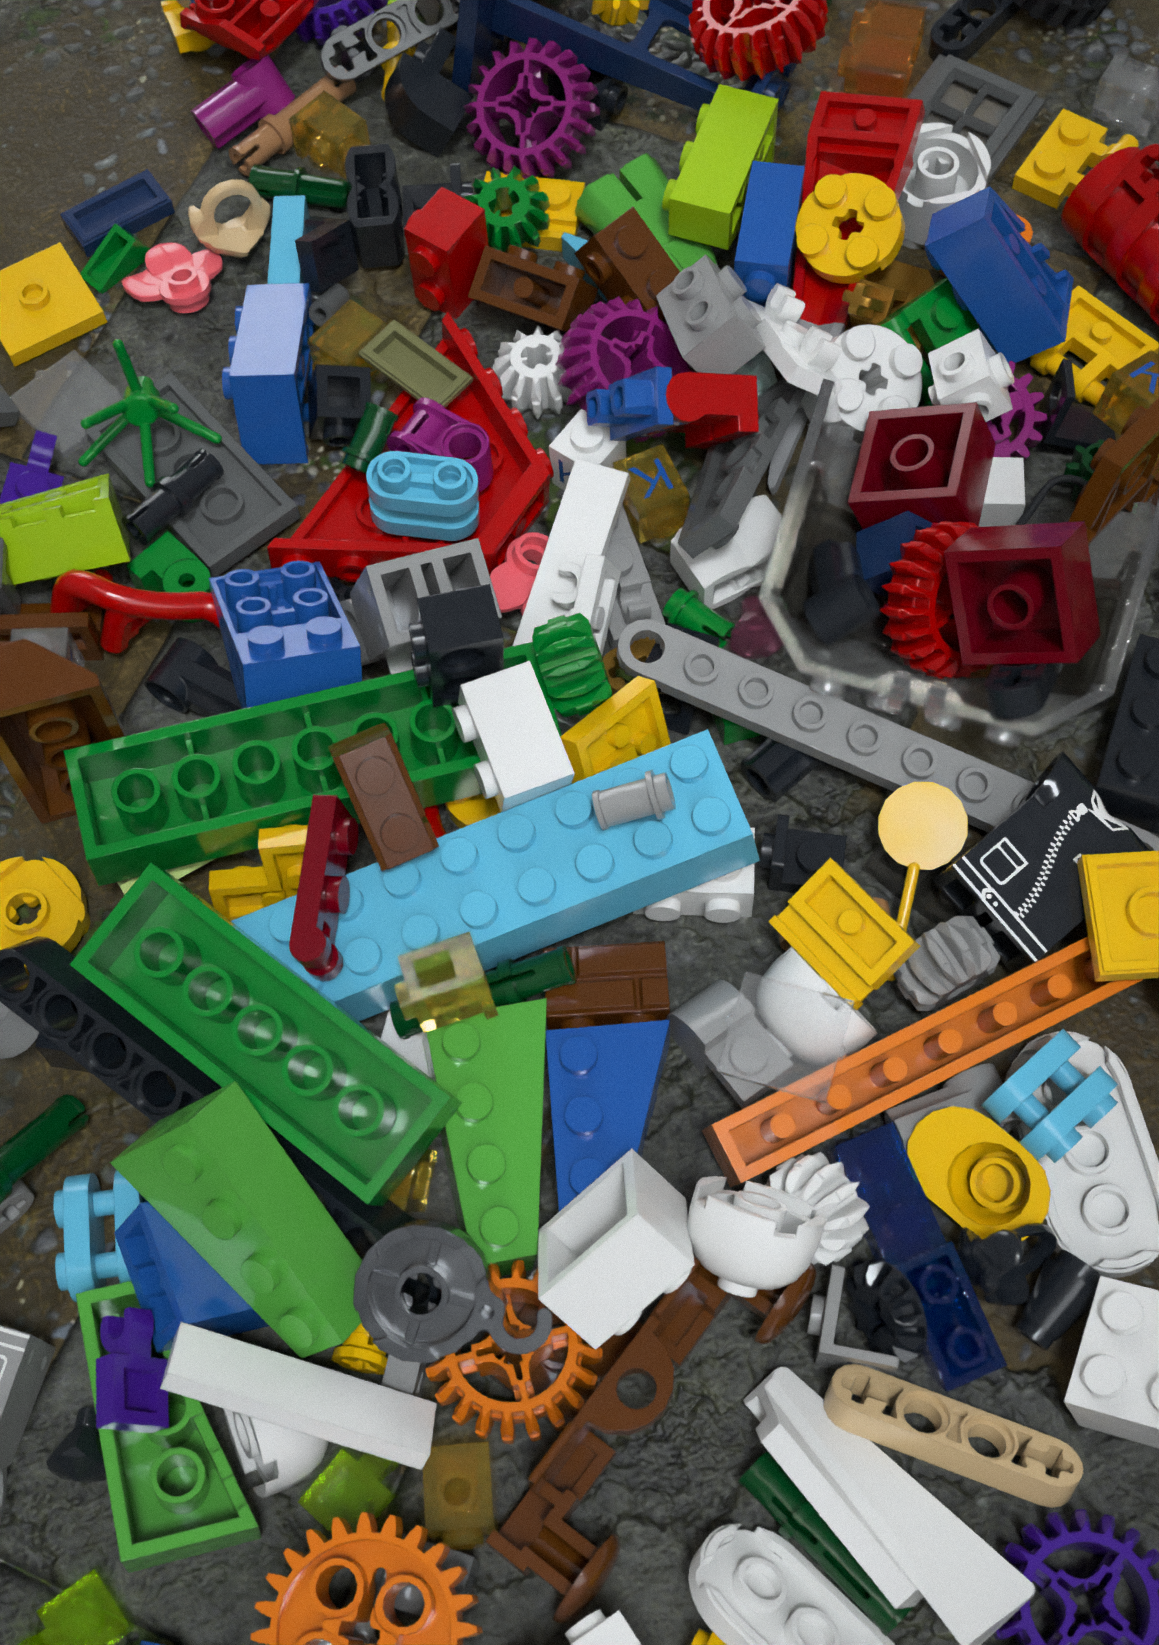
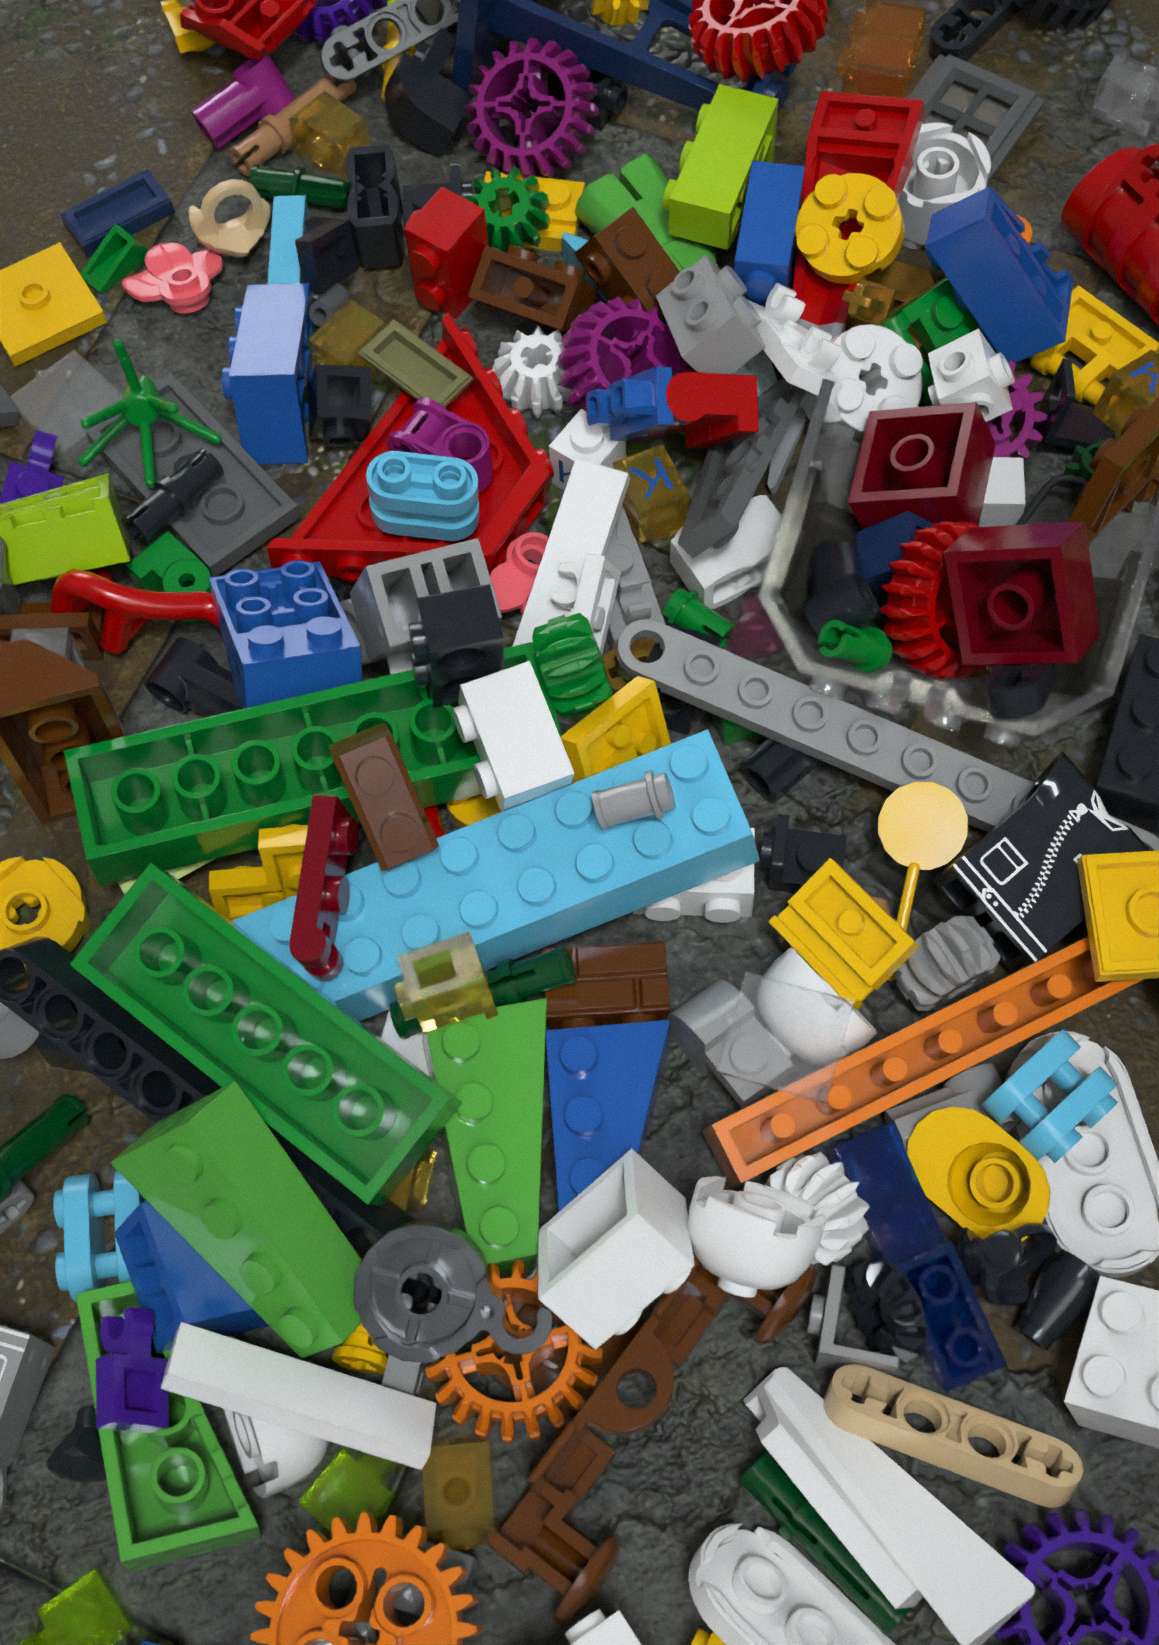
dark green pin [342,402,399,474] -> none
yellow plate [1012,108,1139,209] -> none
none -> green pin [818,619,892,673]

